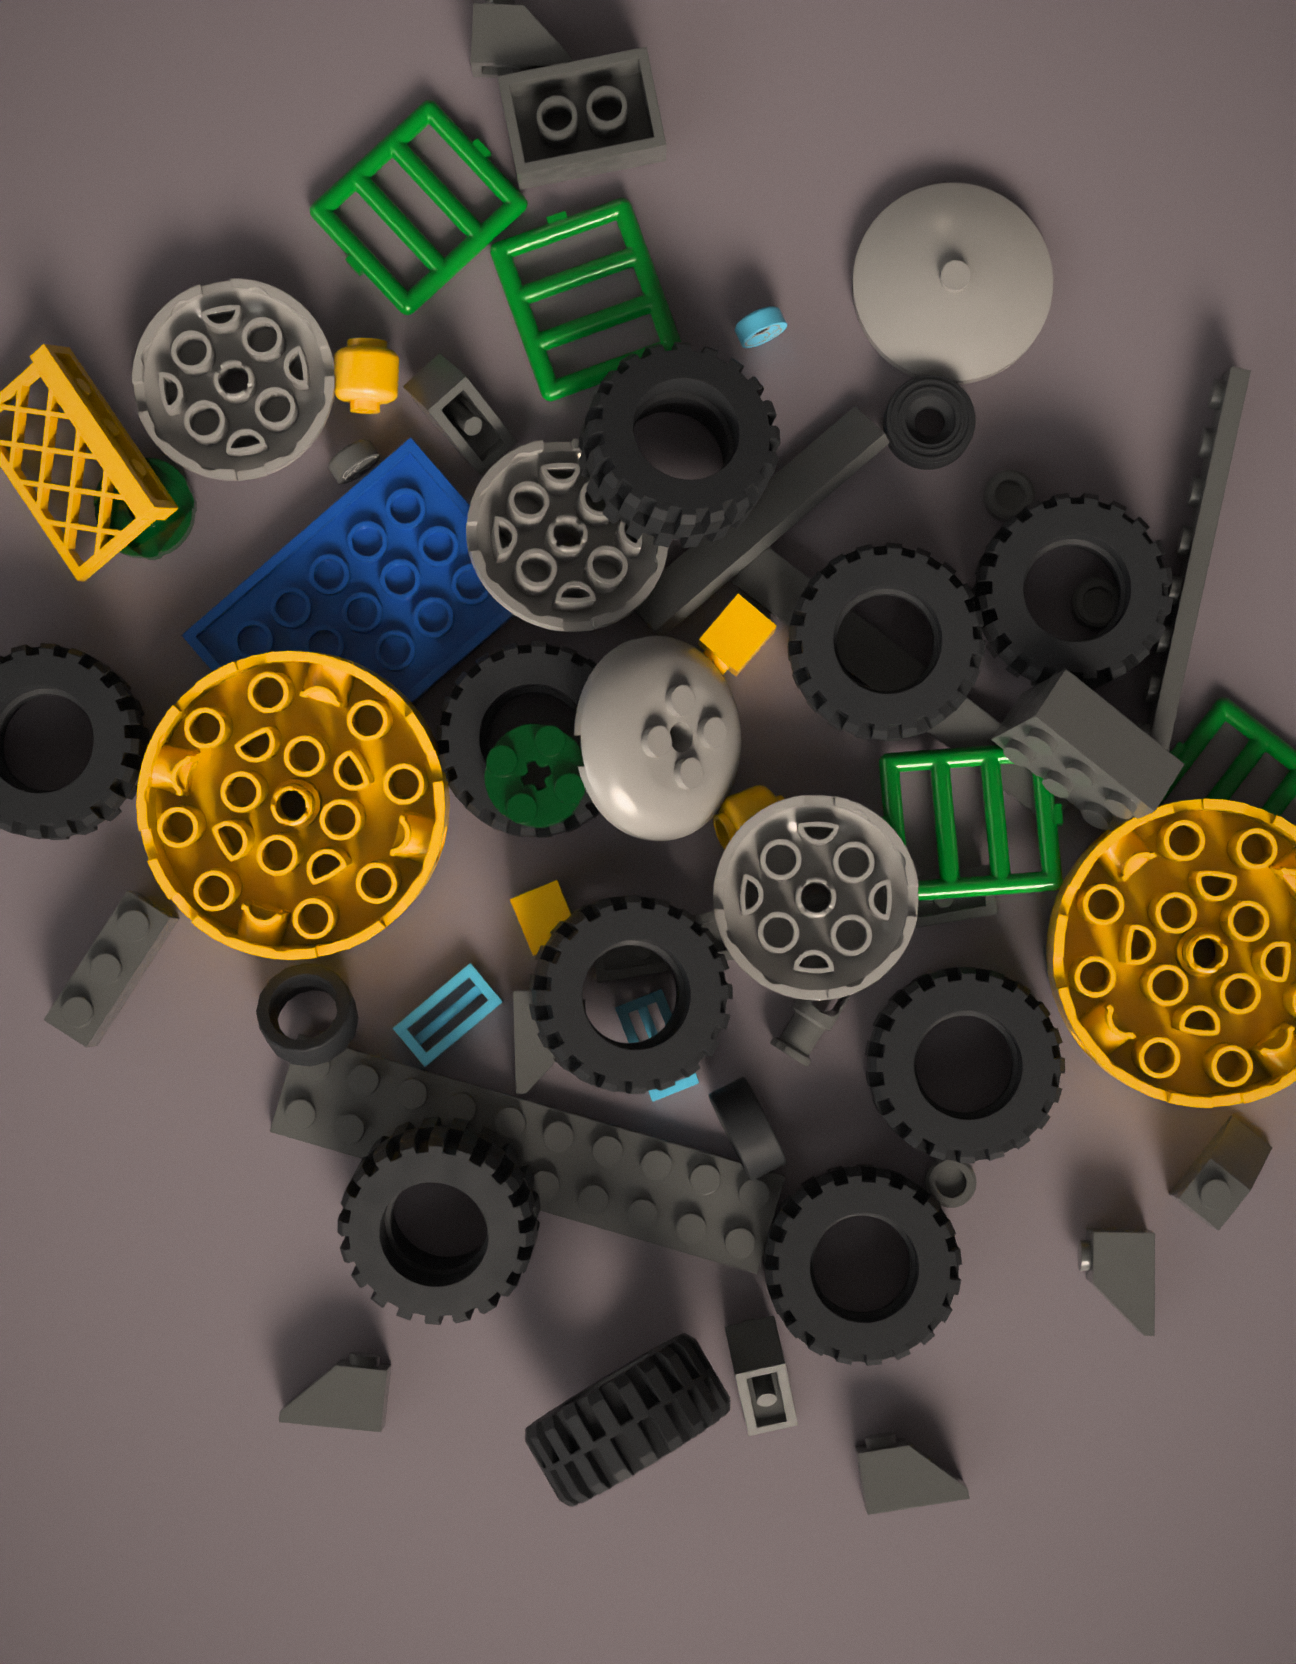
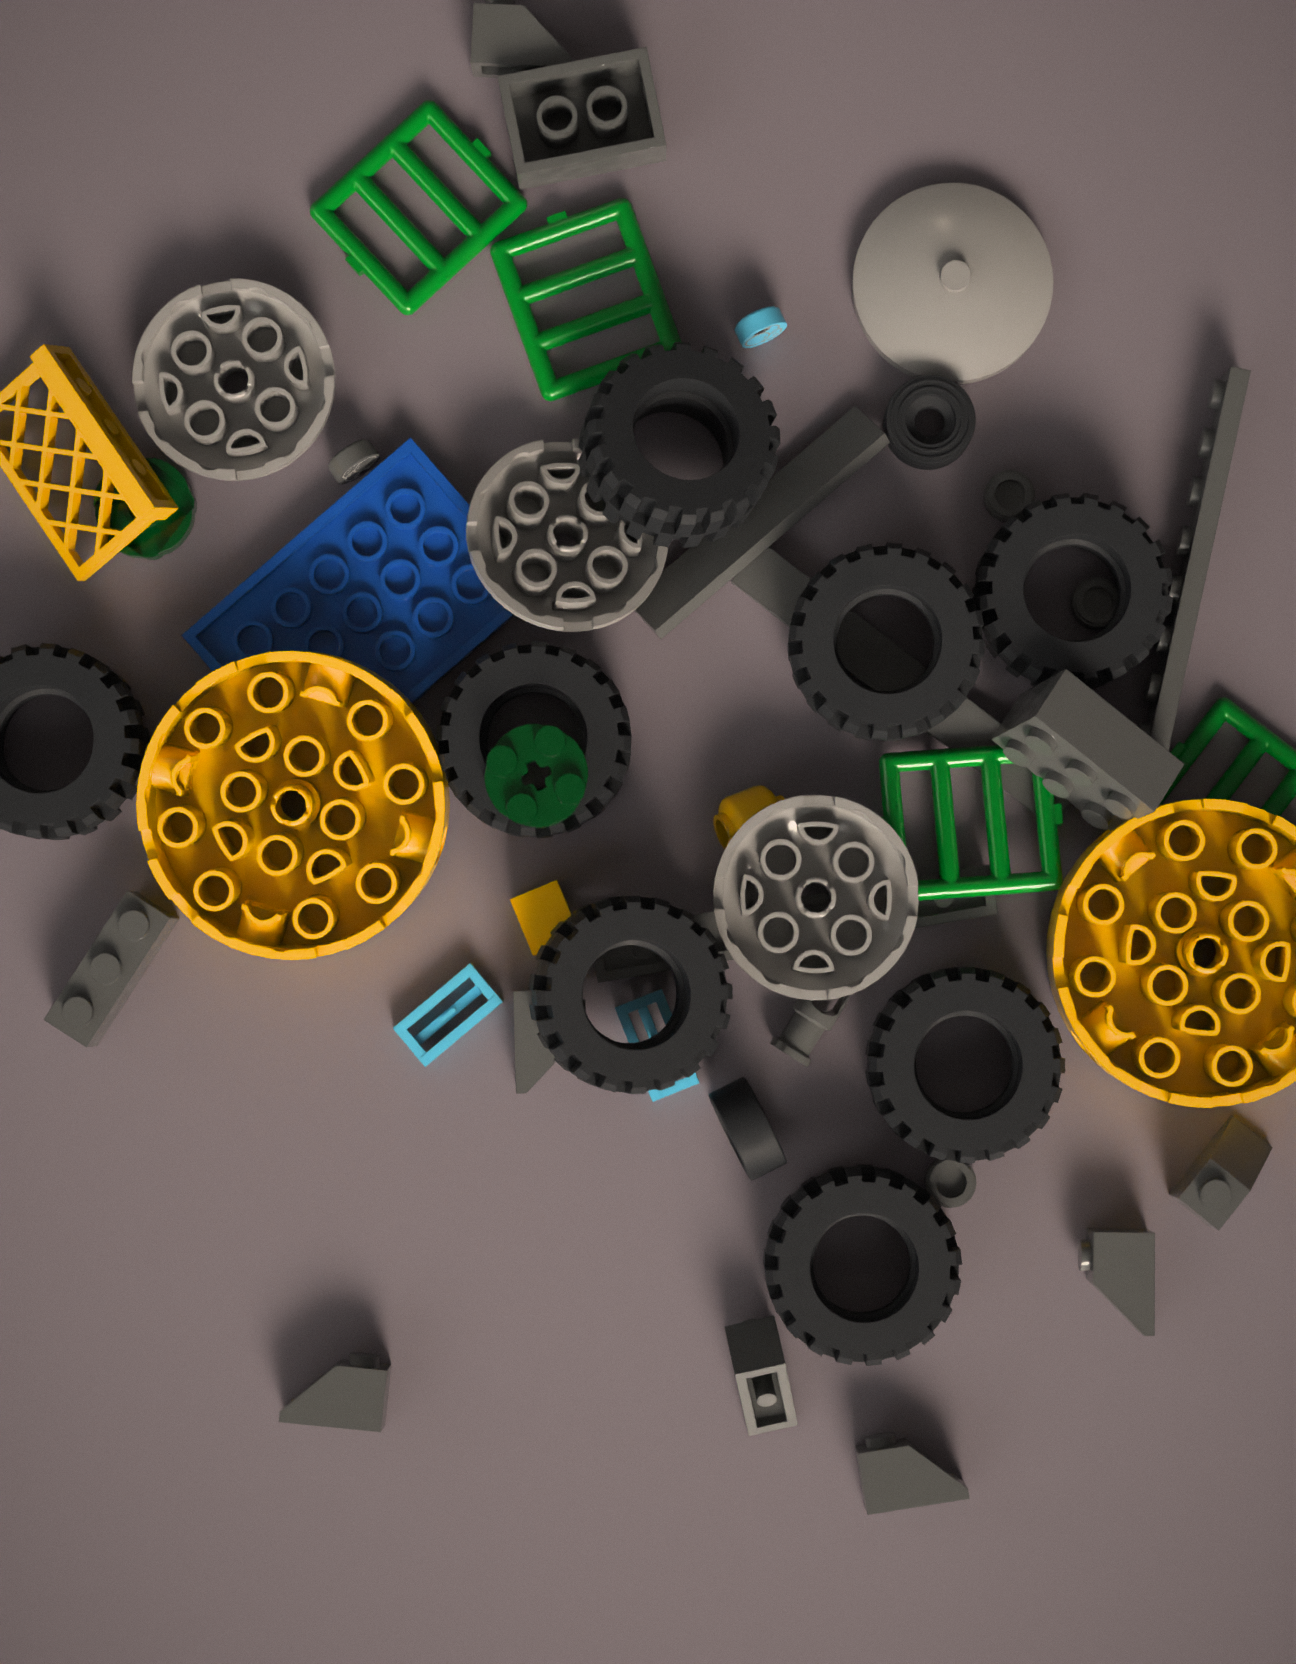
black tyre [256,963,359,1067] -> none
dark grey plate [270,1034,785,1274] -> none
yellow head [334,338,399,414] -> none
black tyre [337,1116,541,1325] -> none
dark grey slope [402,353,517,475] -> none
black tyre [525,1333,730,1507] -> none
light grey brick [574,636,742,841] -> none
yellow brick [698,593,777,677] -> none

